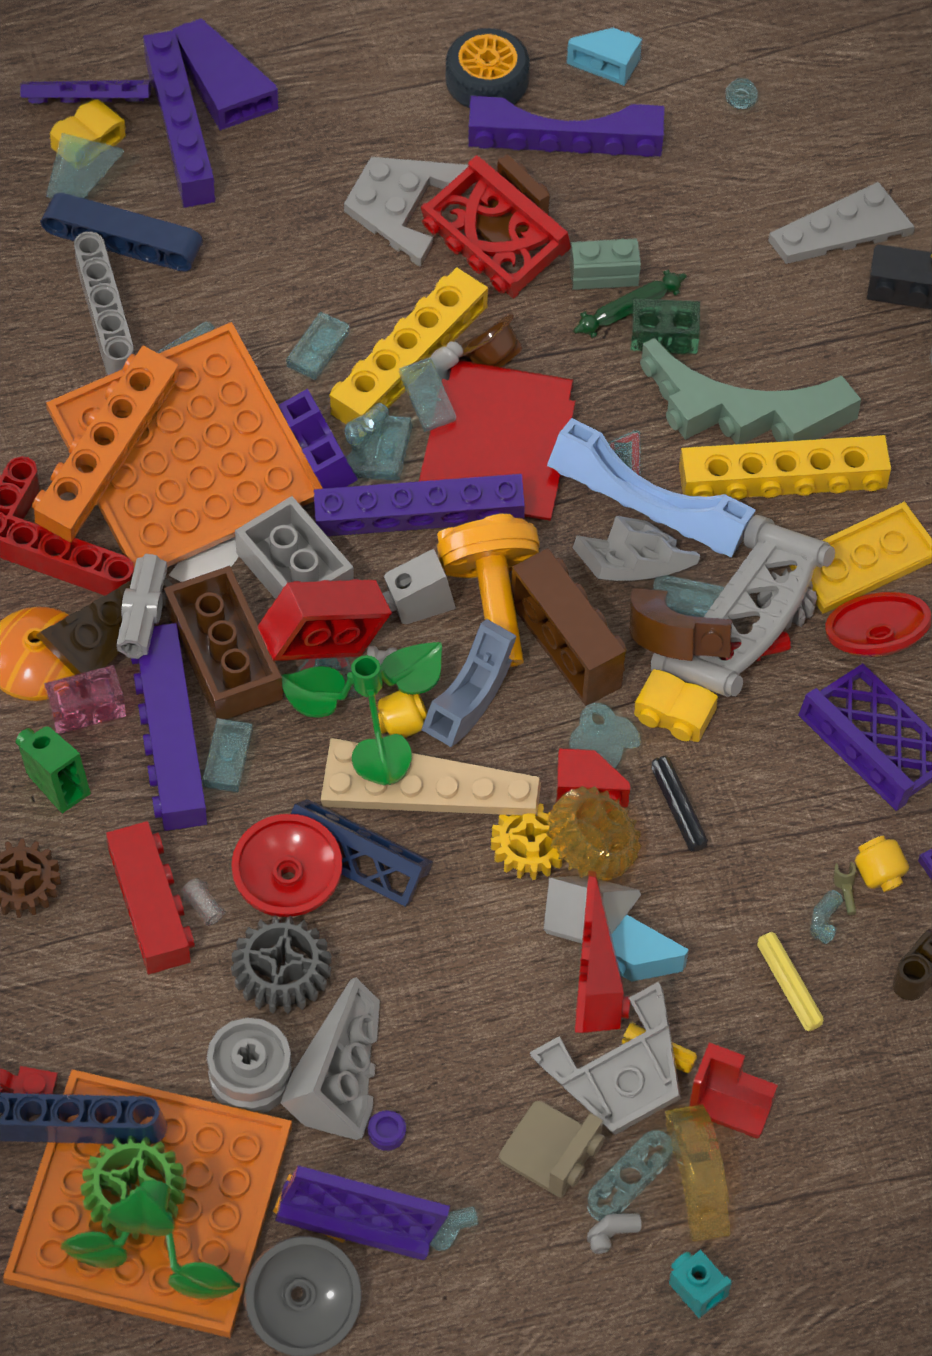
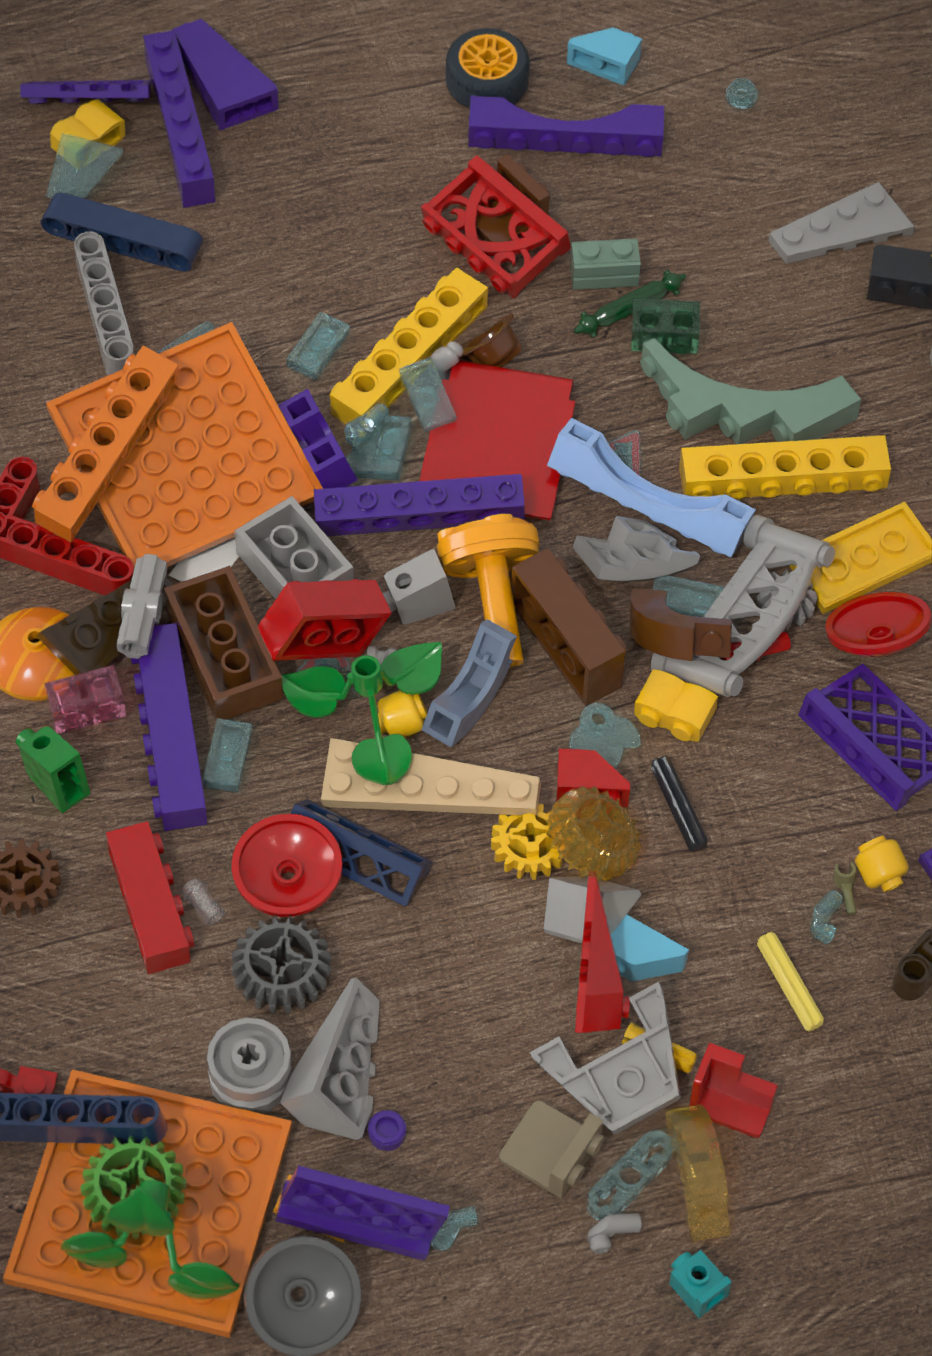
light grey wing [344,157,468,267] -> none

